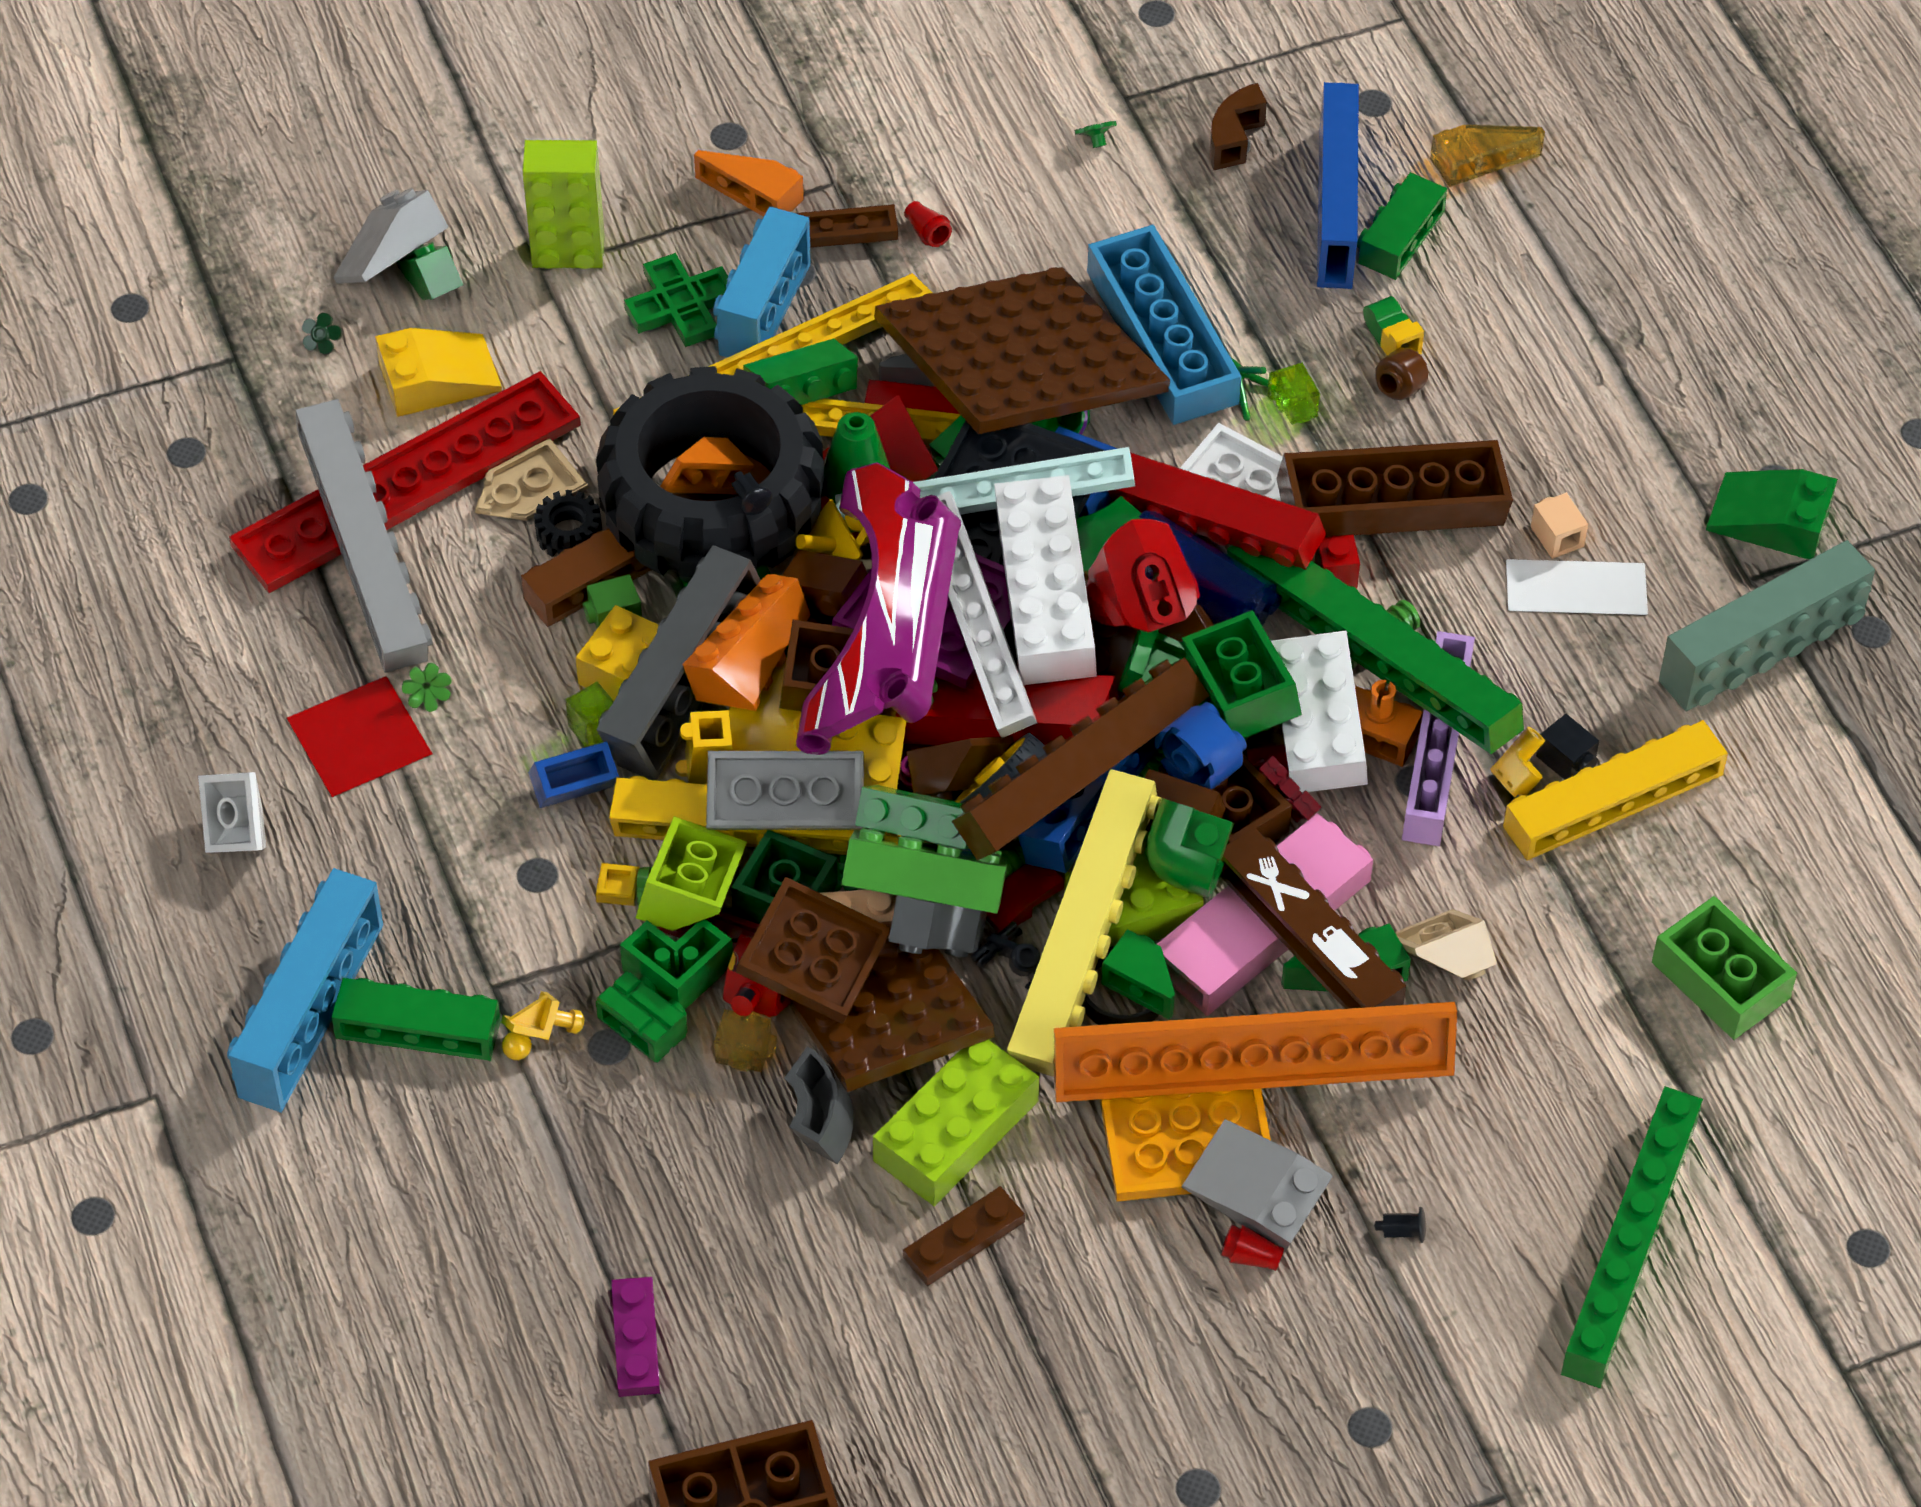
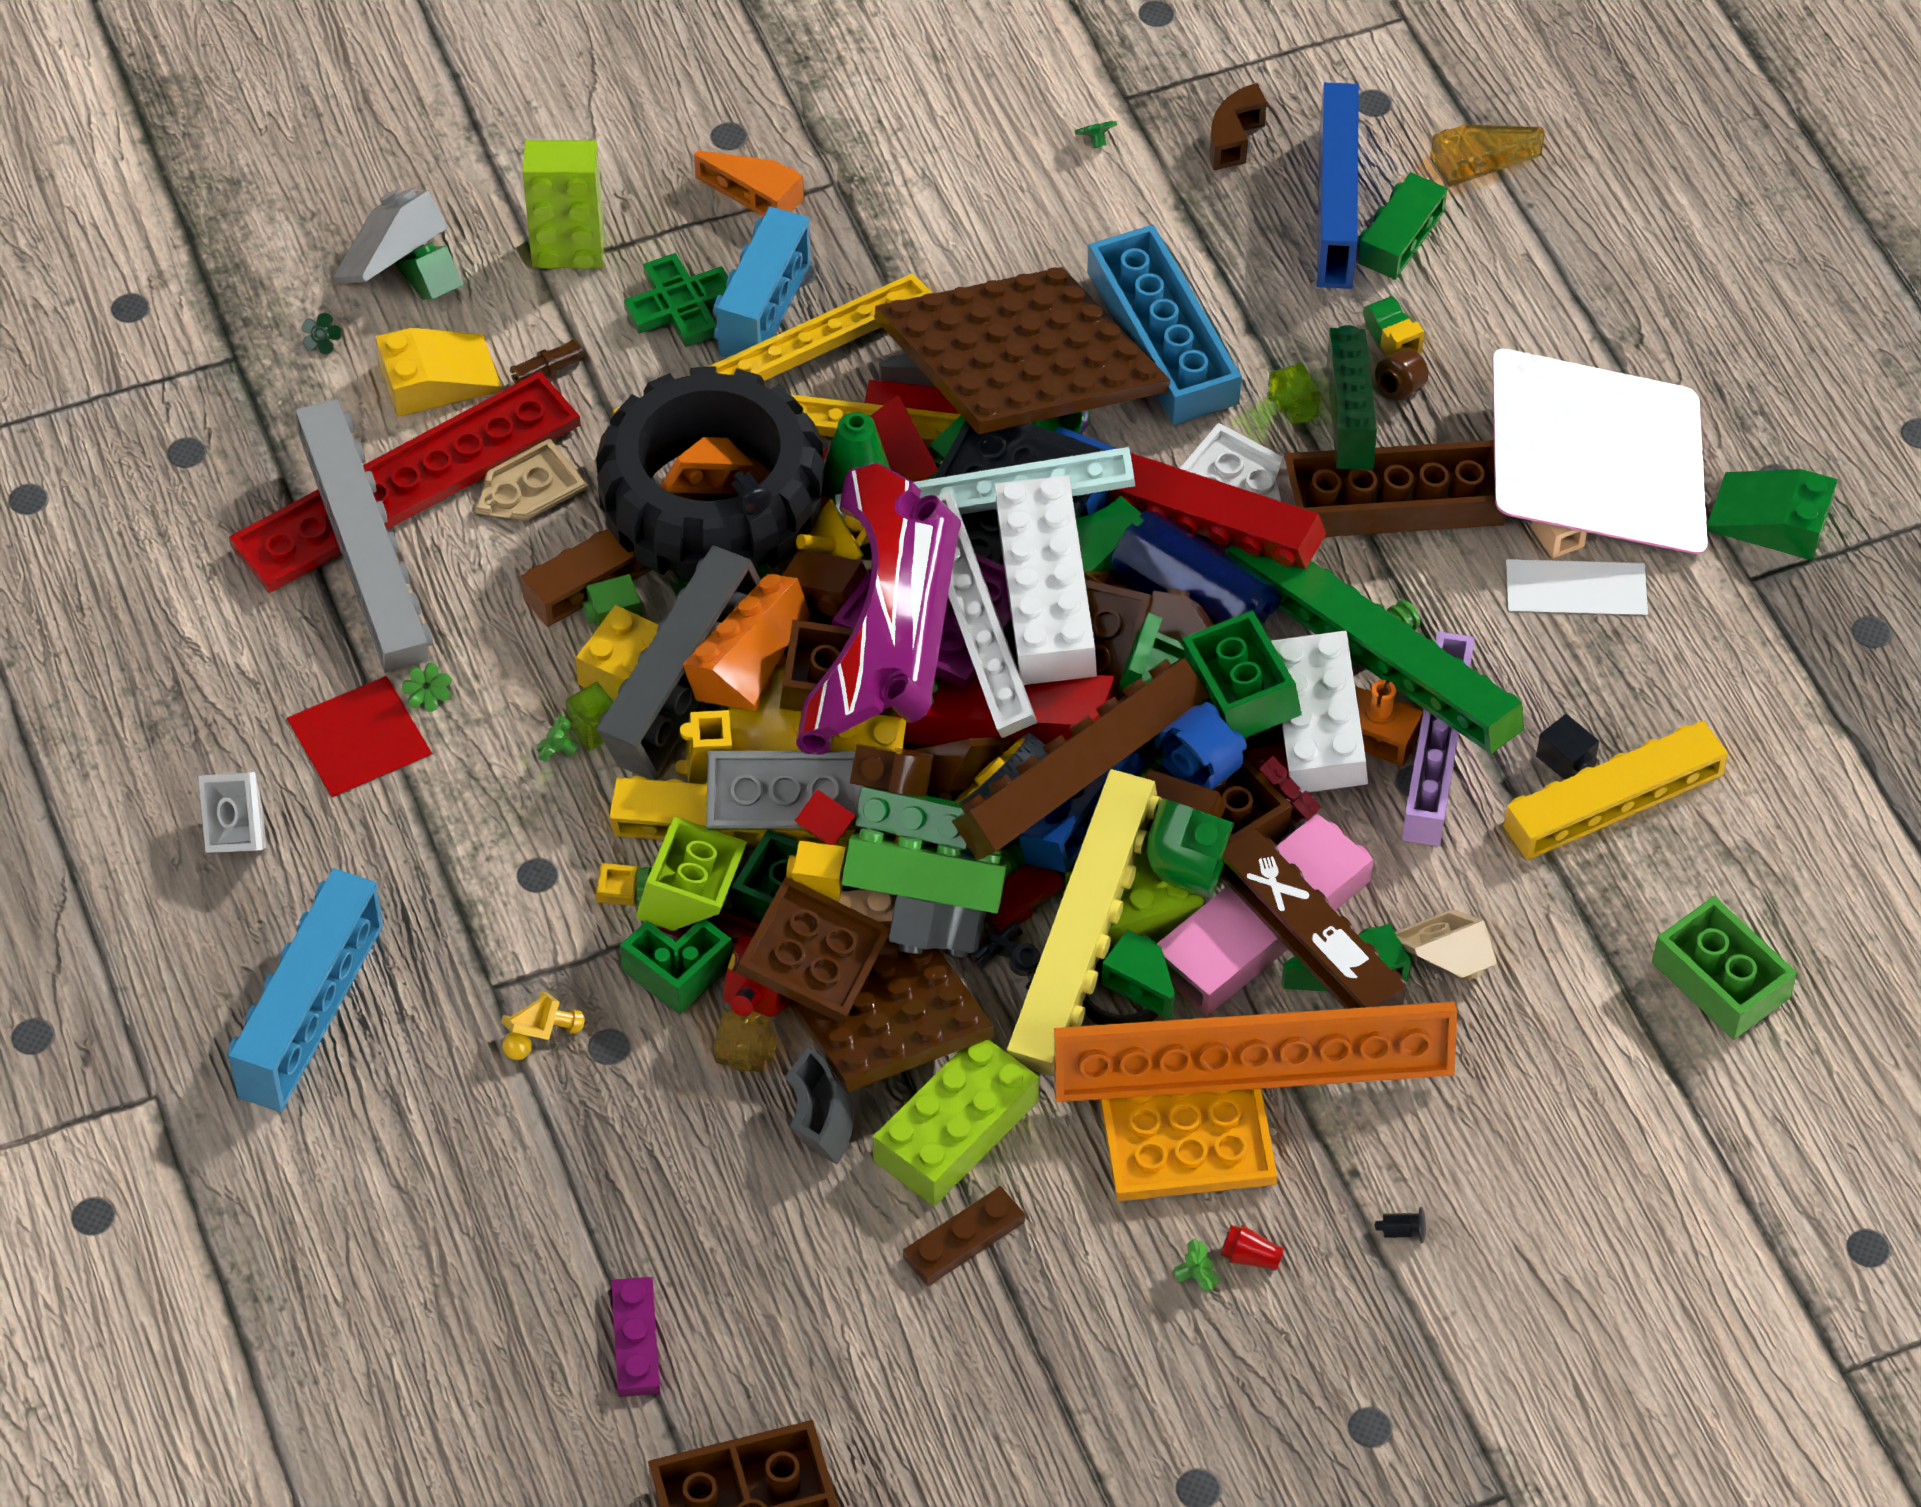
green brick [331,978,501,1061] -> none
blue piece [528,741,619,808] -> none
black tyre [534,490,602,557] -> none
green brick [596,971,688,1063] -> none
green brick [743,338,858,405] -> none
reddish brown plate [796,204,898,248] -> none
red cone [904,201,952,247] -> none
red piece [1086,519,1200,633] -> none
light grey slope [1182,1119,1333,1253] -> none
green plant [1231,357,1280,421] -> none
red brick [1314,534,1360,589] -> none
yellow piece [1490,727,1545,797] -> none
green brick [1561,1086,1703,1388] -> none
sand green brick [1659,540,1875,712] -> none
none -> reddish brown pin [510,339,584,384]
none -> bright green plant [536,714,578,762]
none -> yellow brick [786,841,846,901]
none -> red panel [794,789,856,845]
none -> reddish brown brick [850,744,934,796]
none -> bright green plant [1174,1238,1219,1292]
none -> dark green brick [1326,325,1377,470]
none -> piece [1492,349,1707,554]

